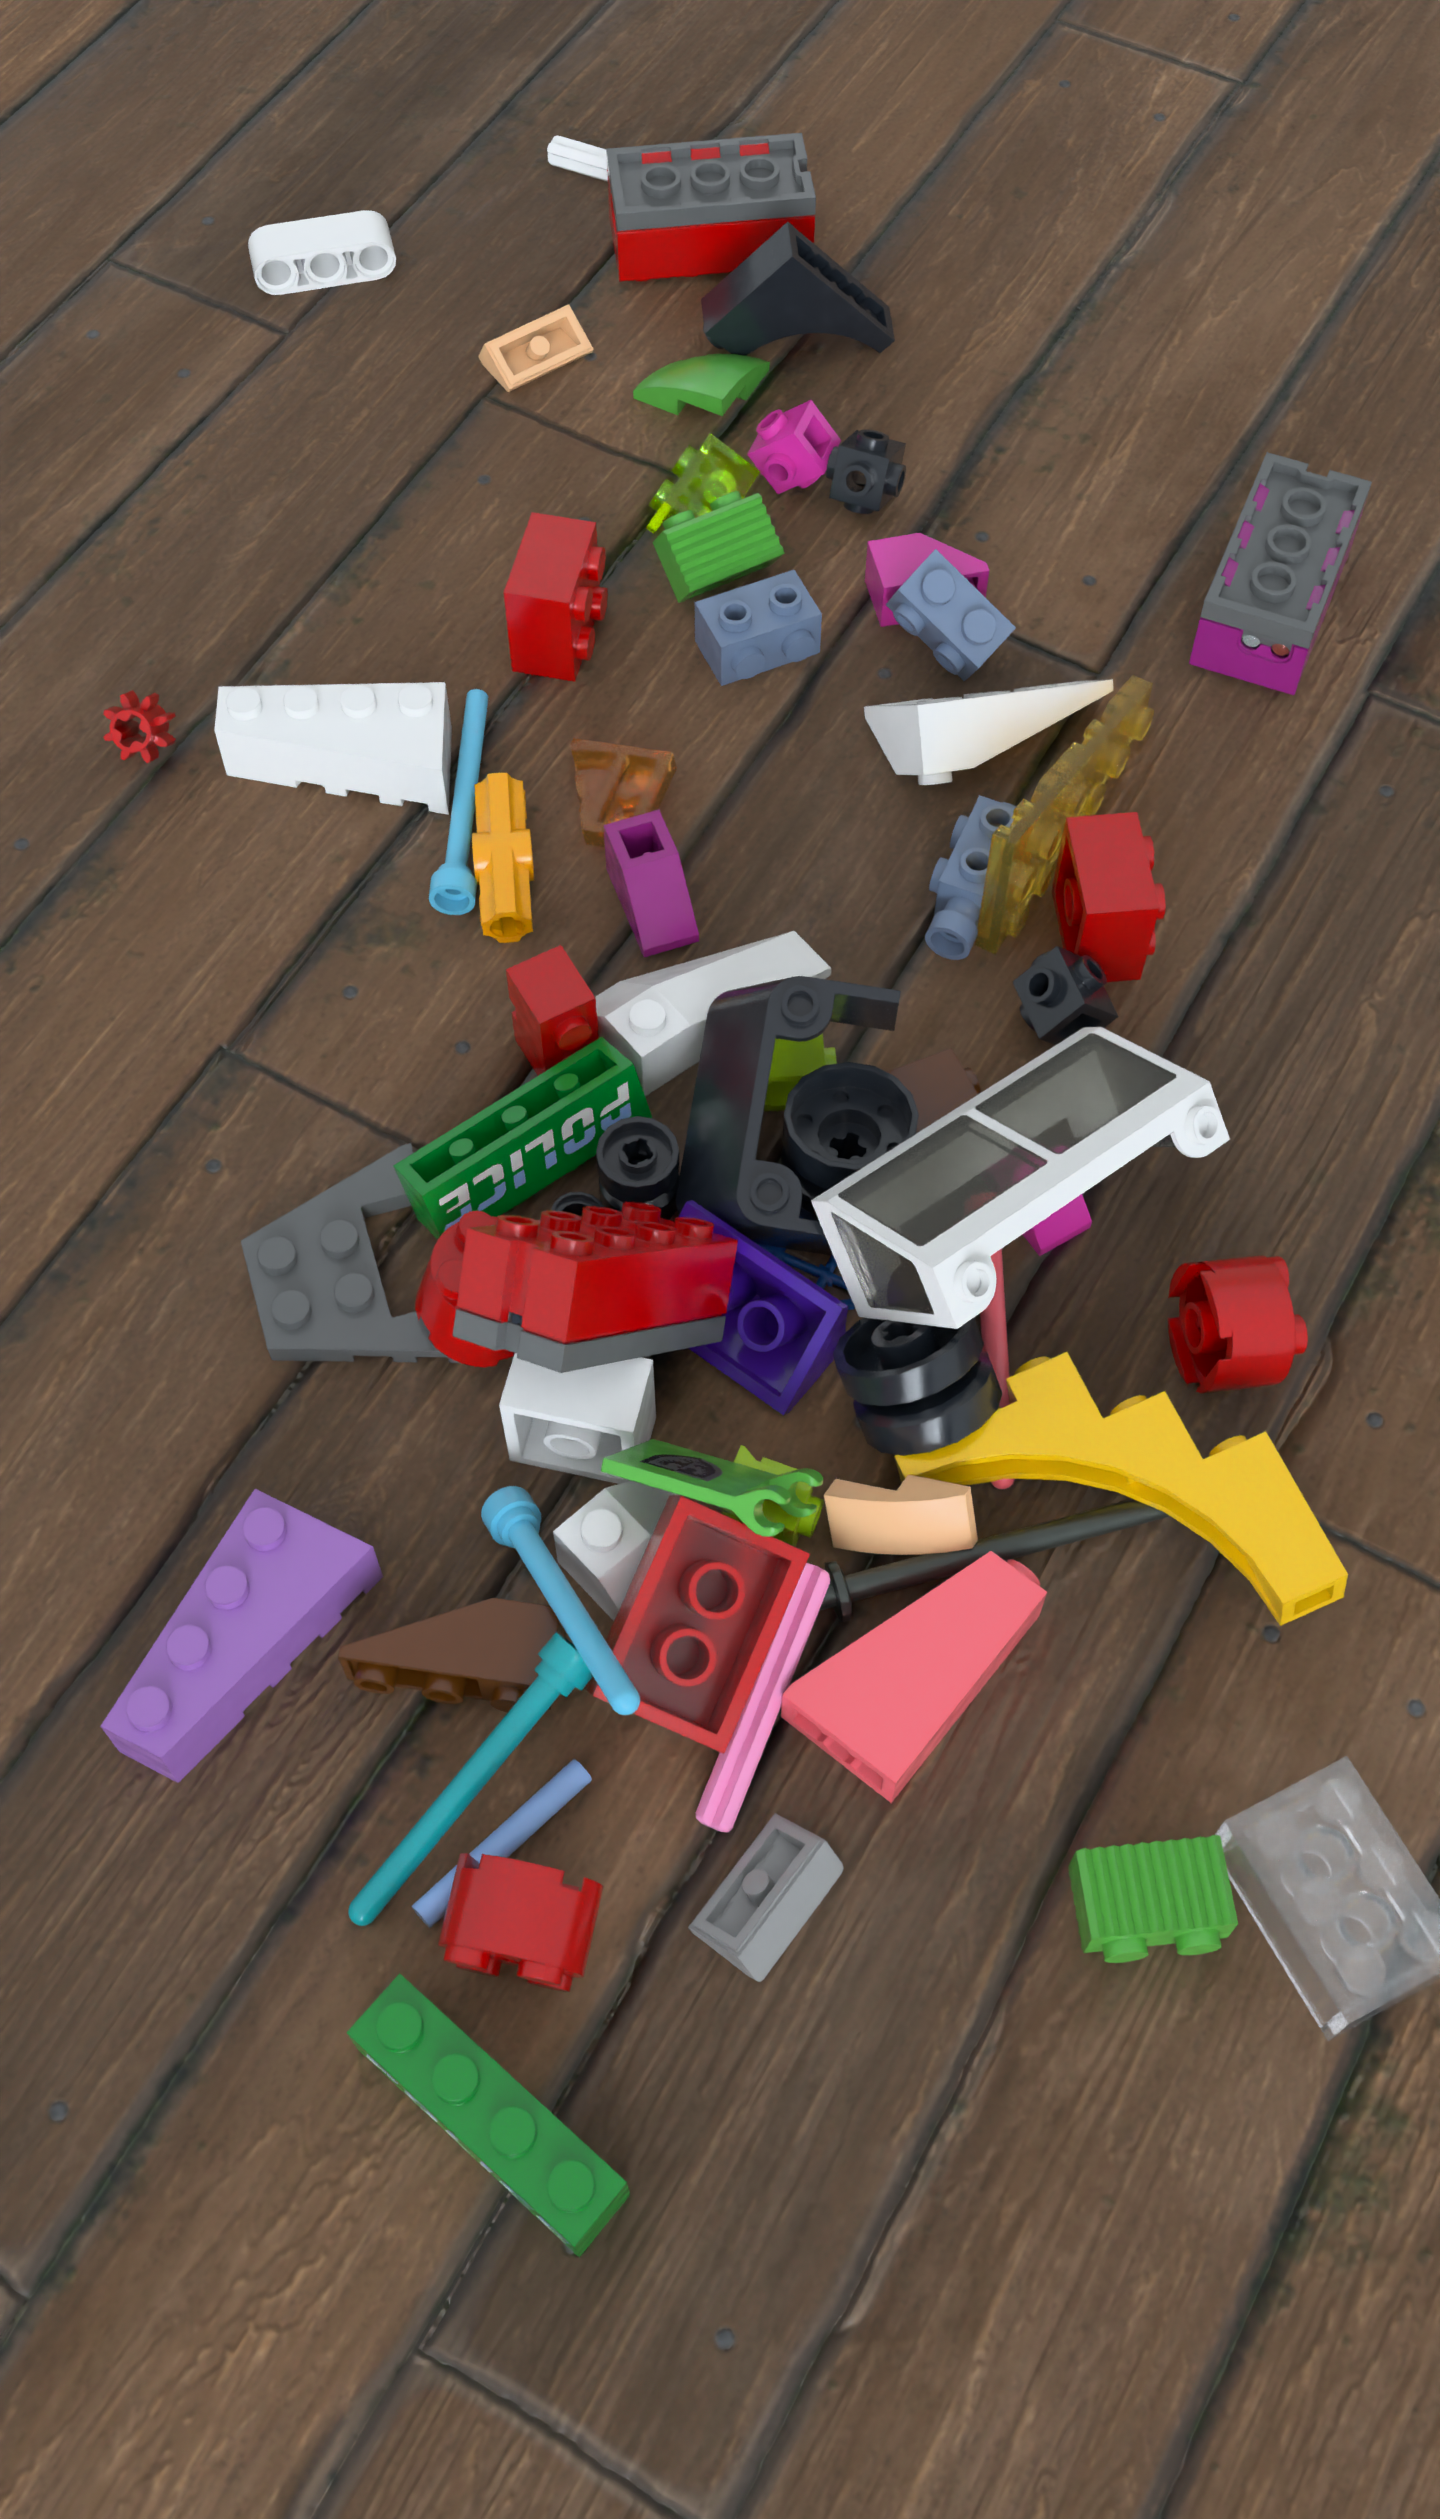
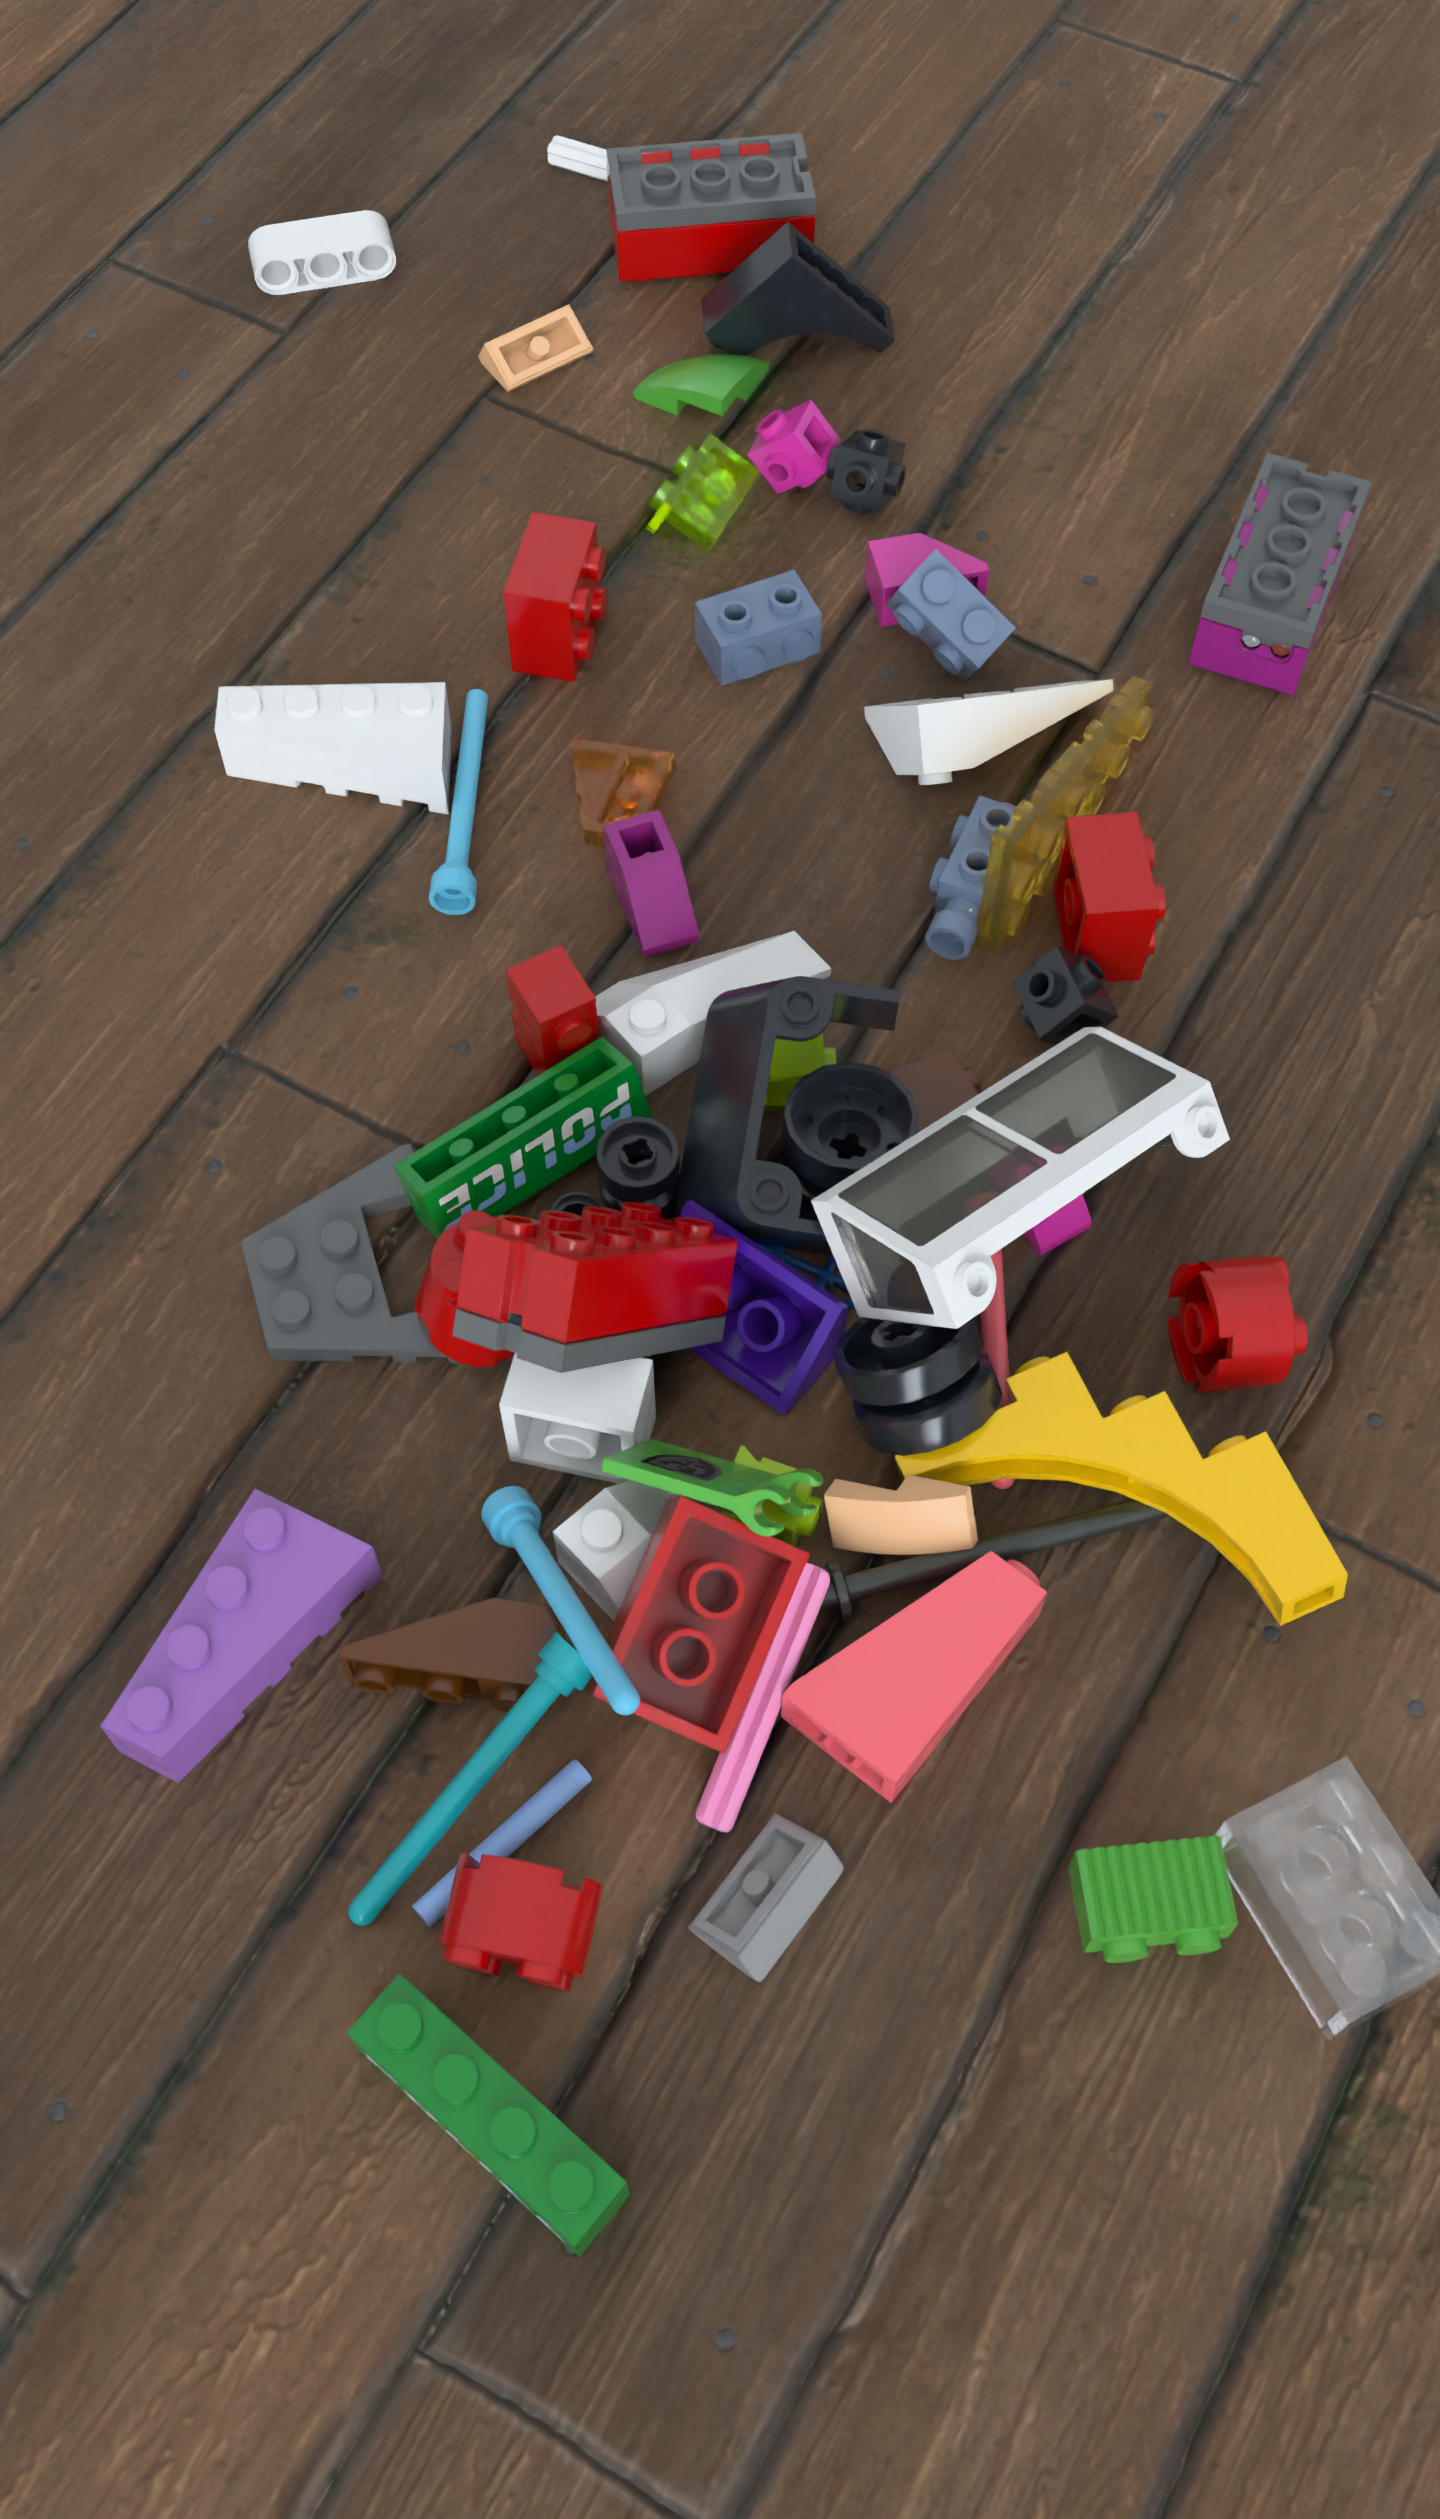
red gear [103,690,176,763] -> none
light orange piece [472,773,534,943] -> none
bright green brick [652,491,784,603] -> none

